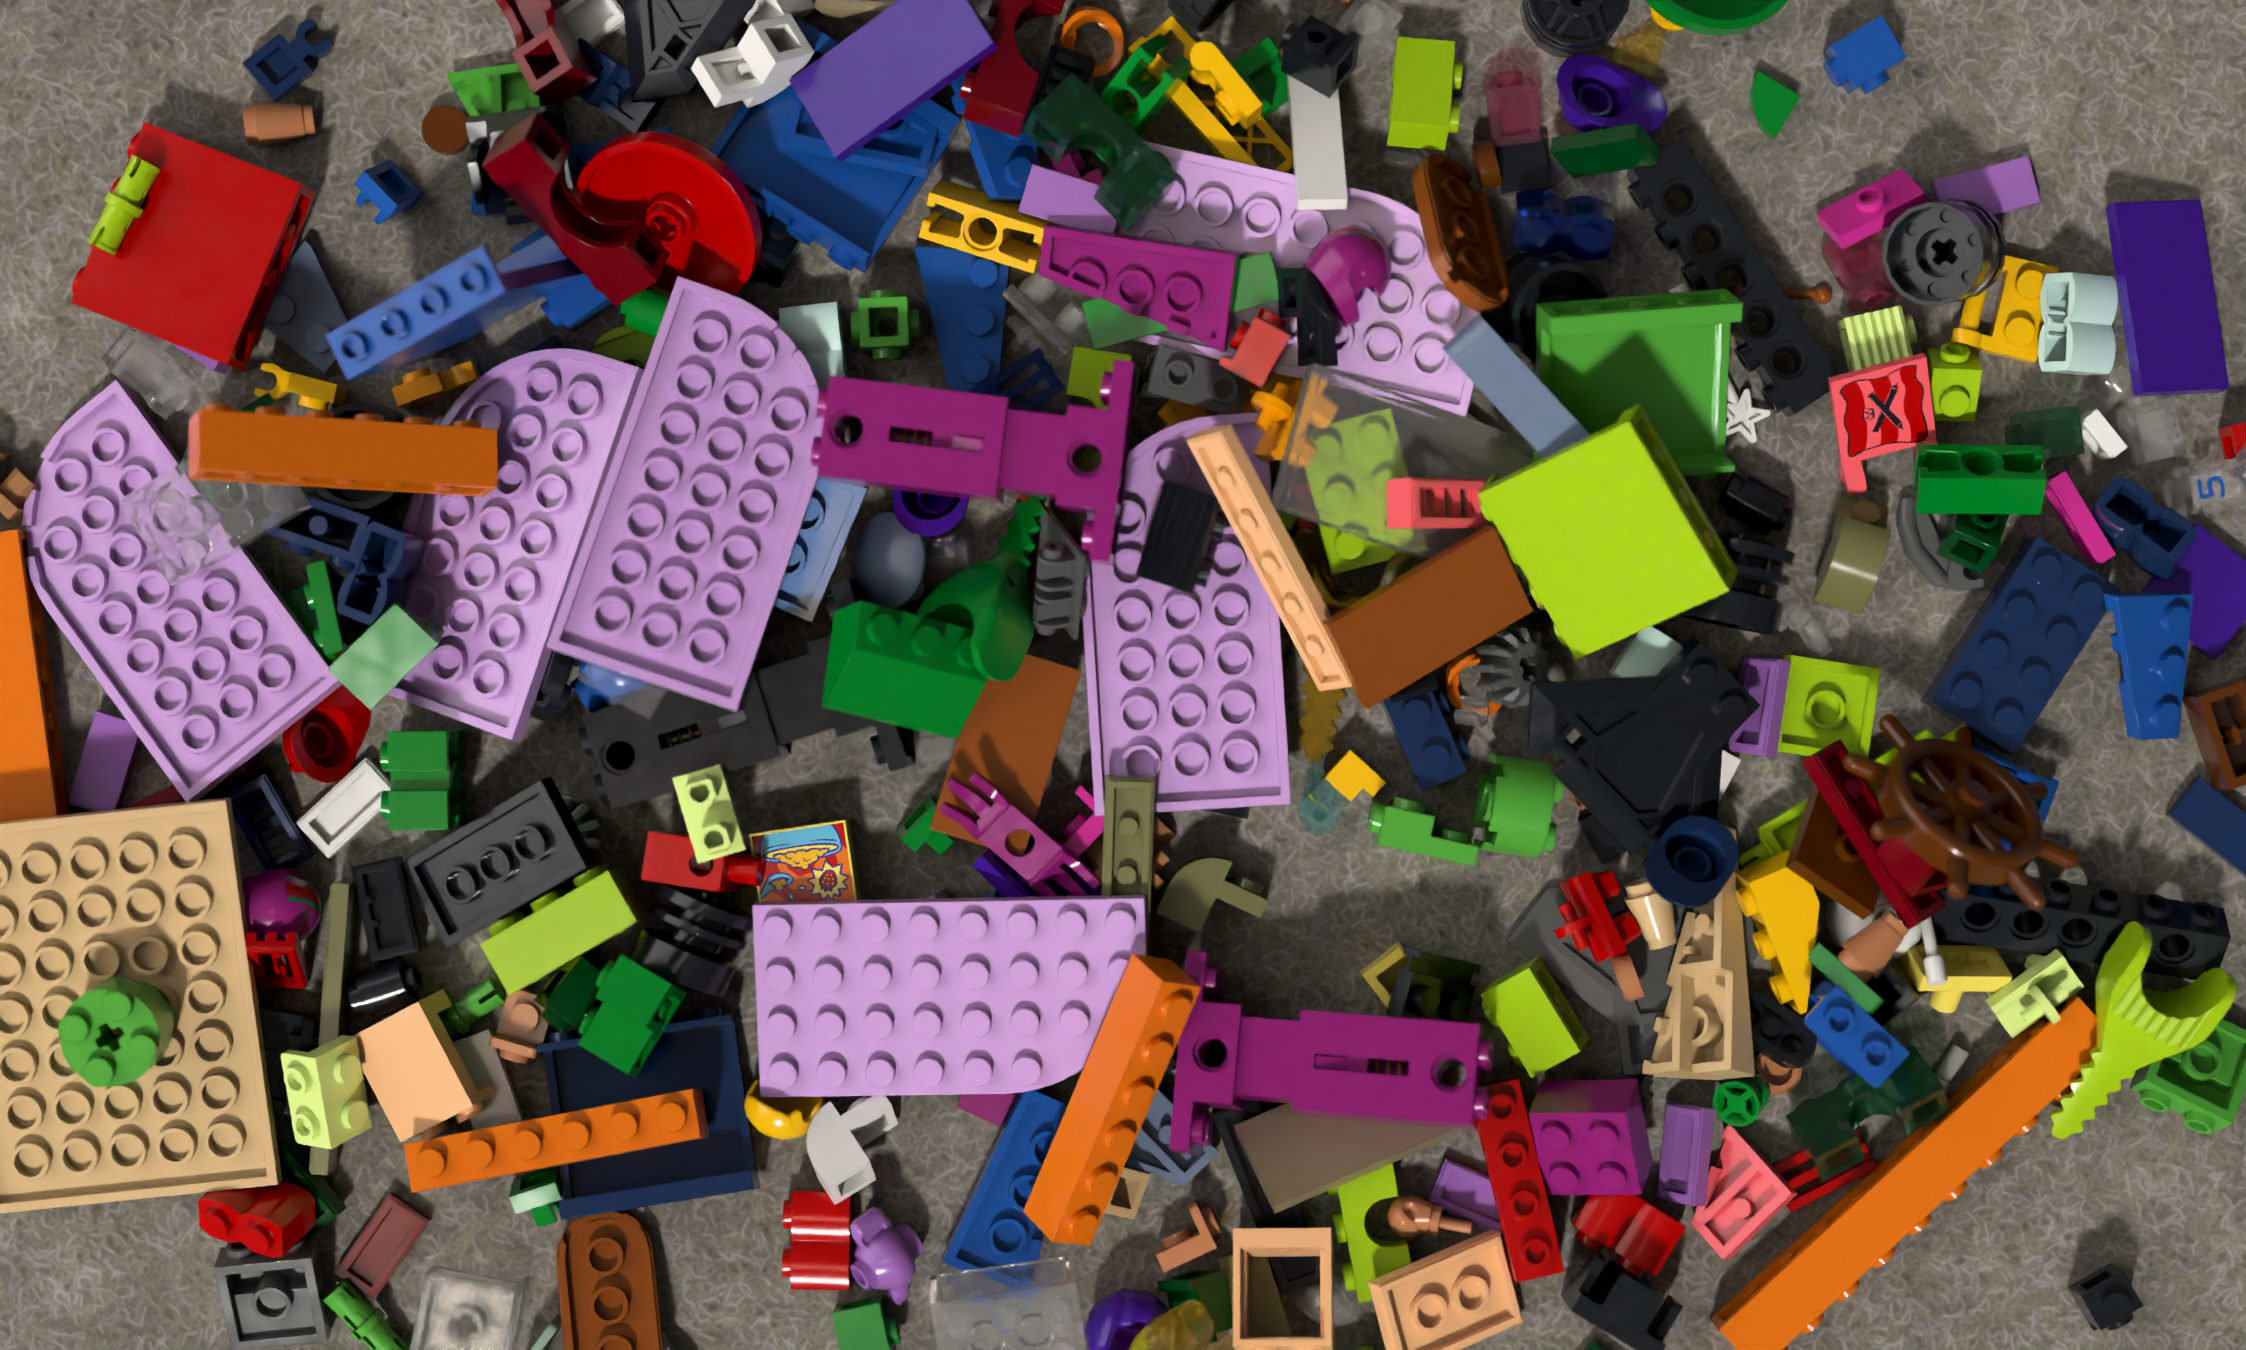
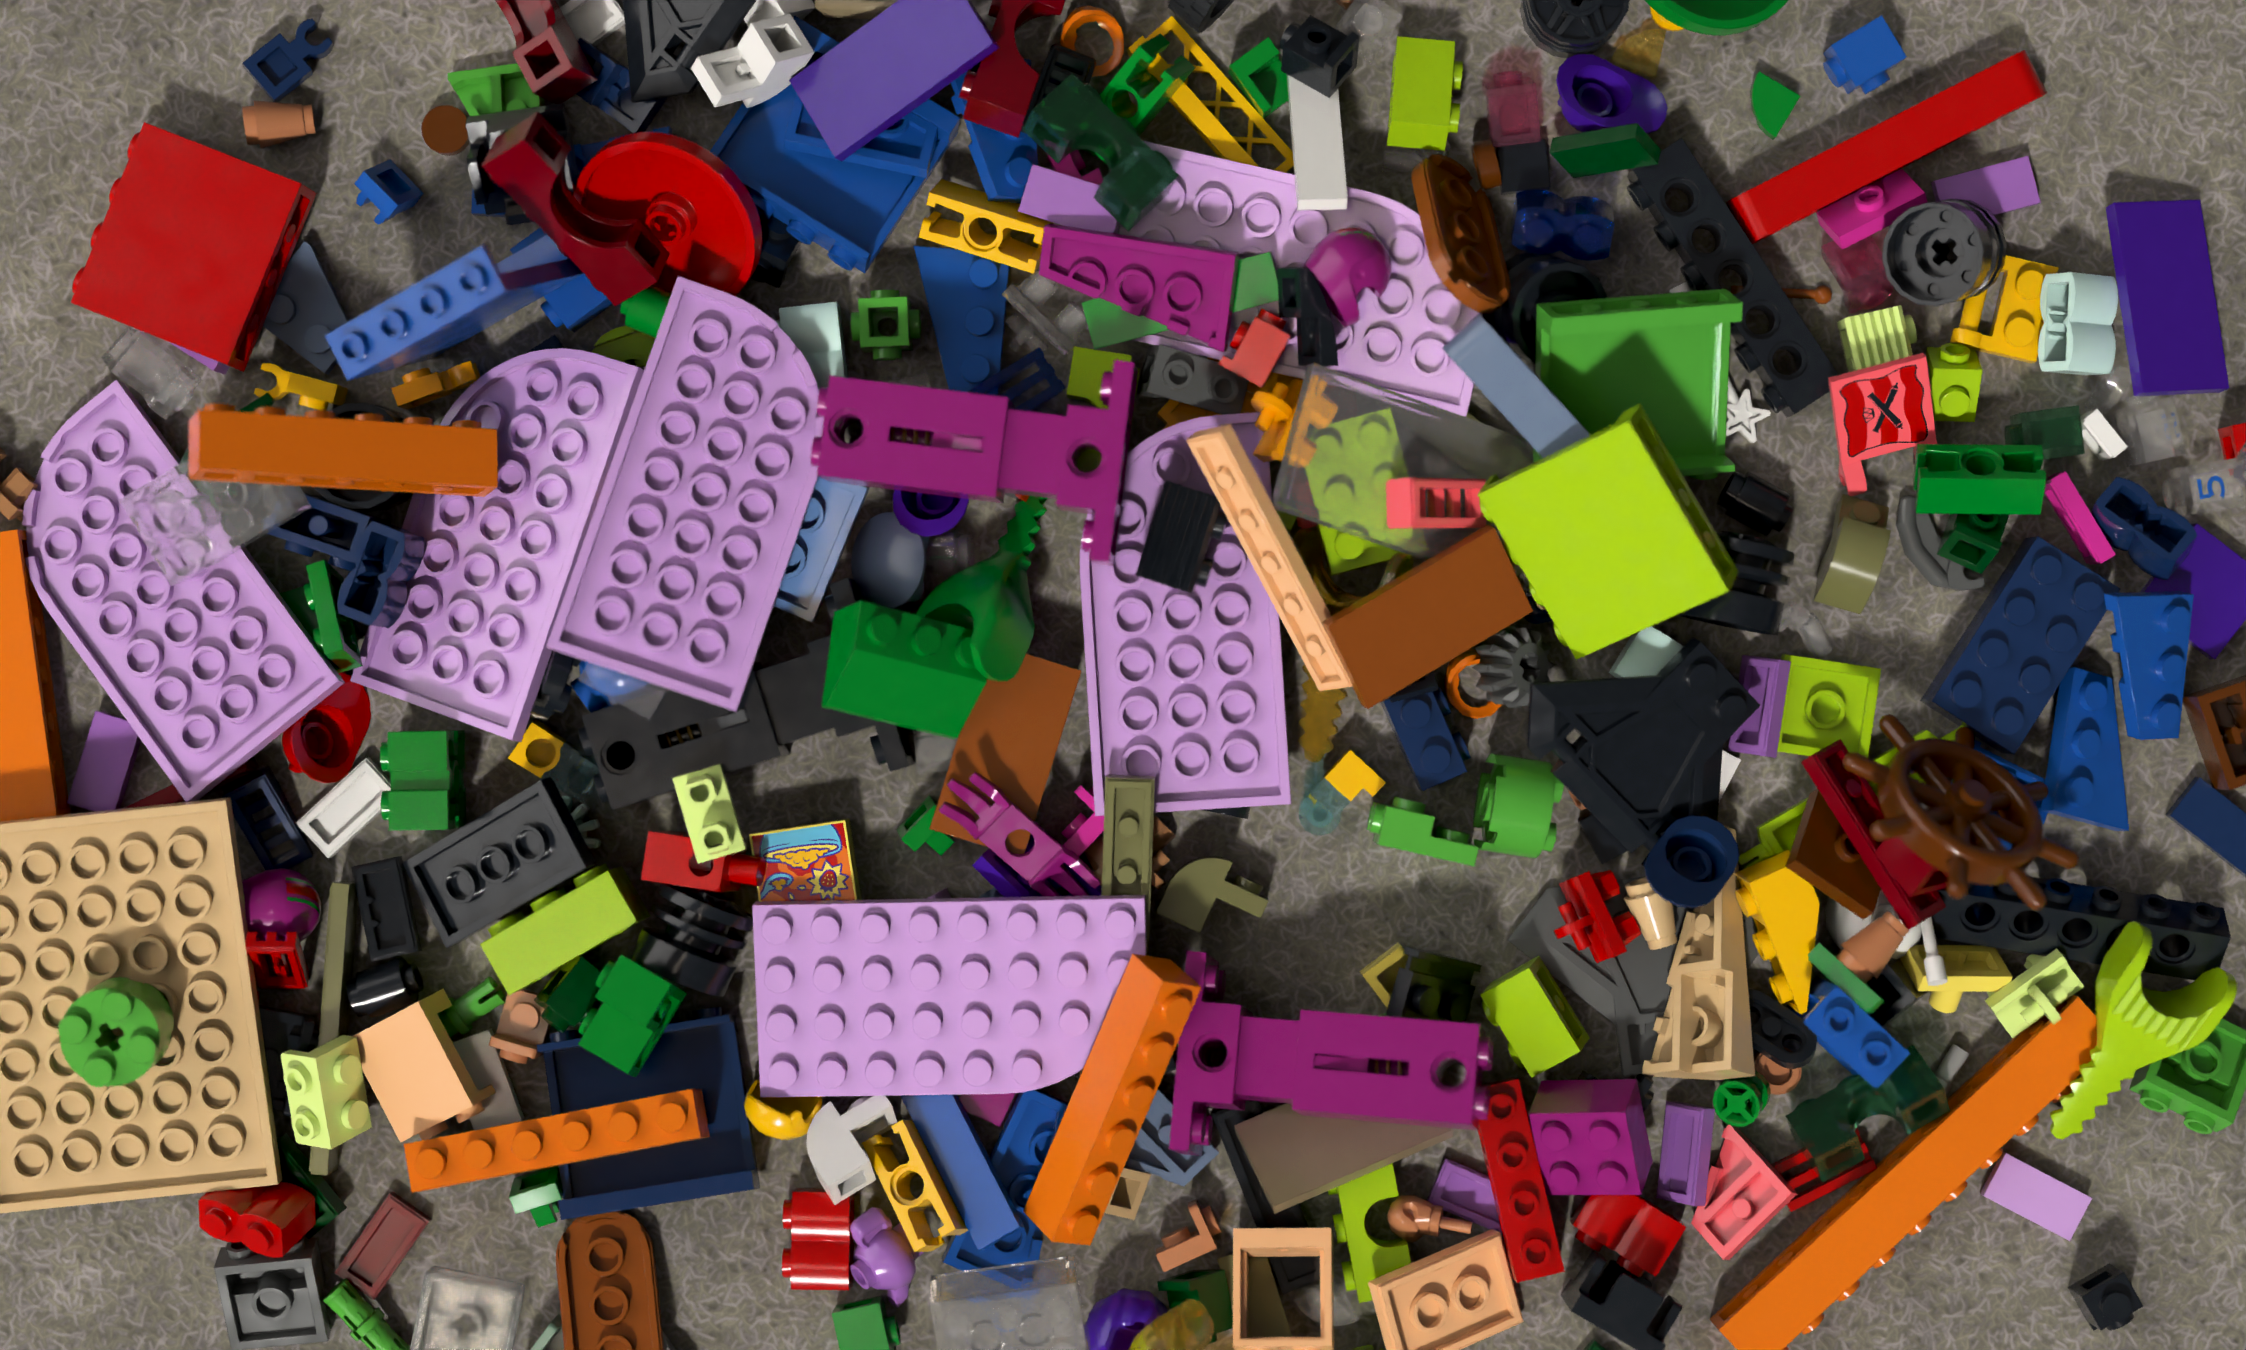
lime pin [86,155,161,256] -> none
panel [329,602,445,710] -> none
dark grey hinge [1032,506,1089,640] -> none
yellow plate [1190,41,1263,131] -> none
clear hand [1454,695,1501,751] -> none
nougat tile [1610,951,1645,1002] -> none
none -> leg [508,718,600,803]
none -> yellow piece [862,1120,968,1252]
none -> blue tile [900,1095,1025,1250]
none -> red beam [1726,50,2047,244]
none -> lavender tile [1980,1152,2092,1241]
none -> blue wing [2041,667,2129,831]

